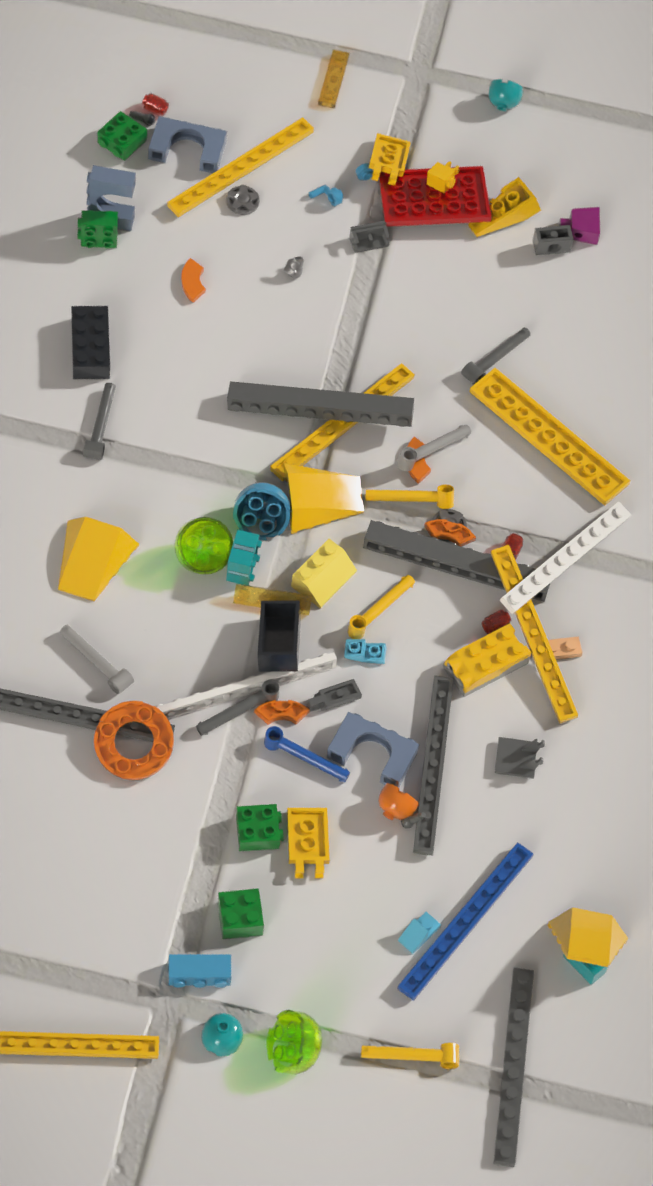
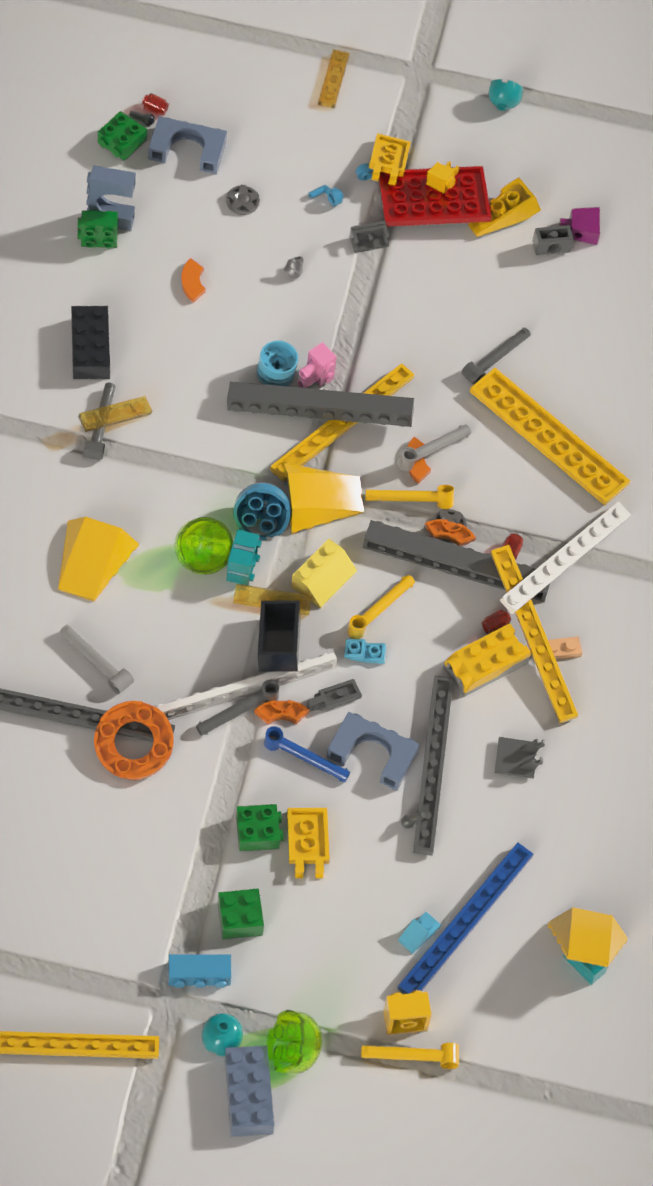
yellow plate [167,117,314,218] -> none
orange cylinder [378,783,419,820] -> none
dark grey plate [493,968,534,1167] -> none
none -> clear yellow plate [78,396,153,432]
none -> sand blue brick [224,1045,274,1137]
none -> medium azure wheel [257,341,298,387]
none -> bright pink brick [298,342,337,388]
none -> yellow brick [383,990,432,1035]

